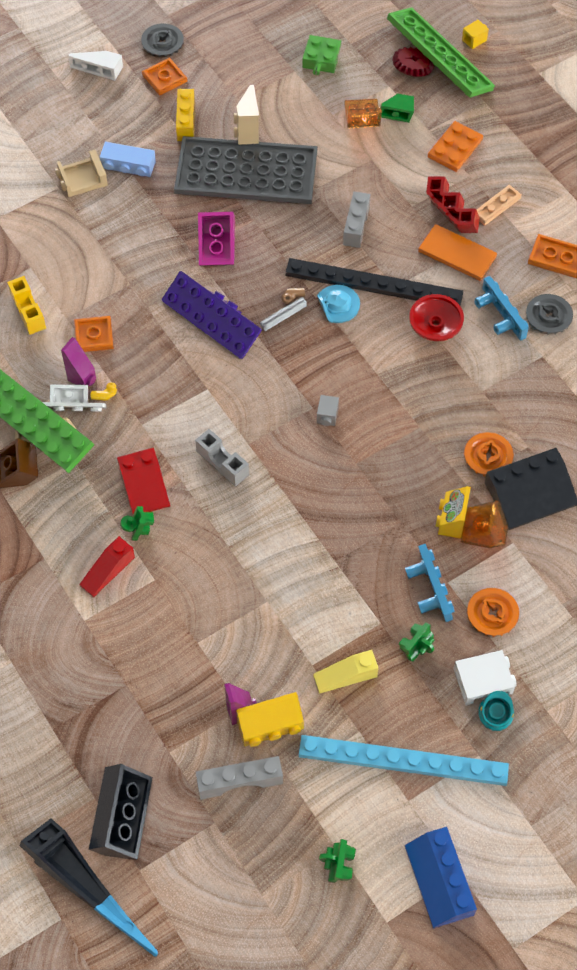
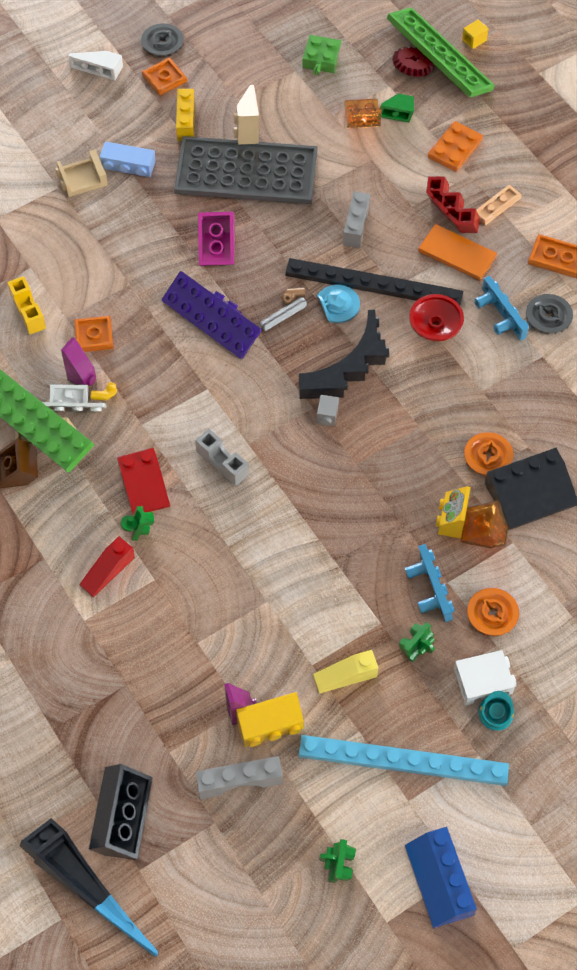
none -> black arch [299,309,389,399]

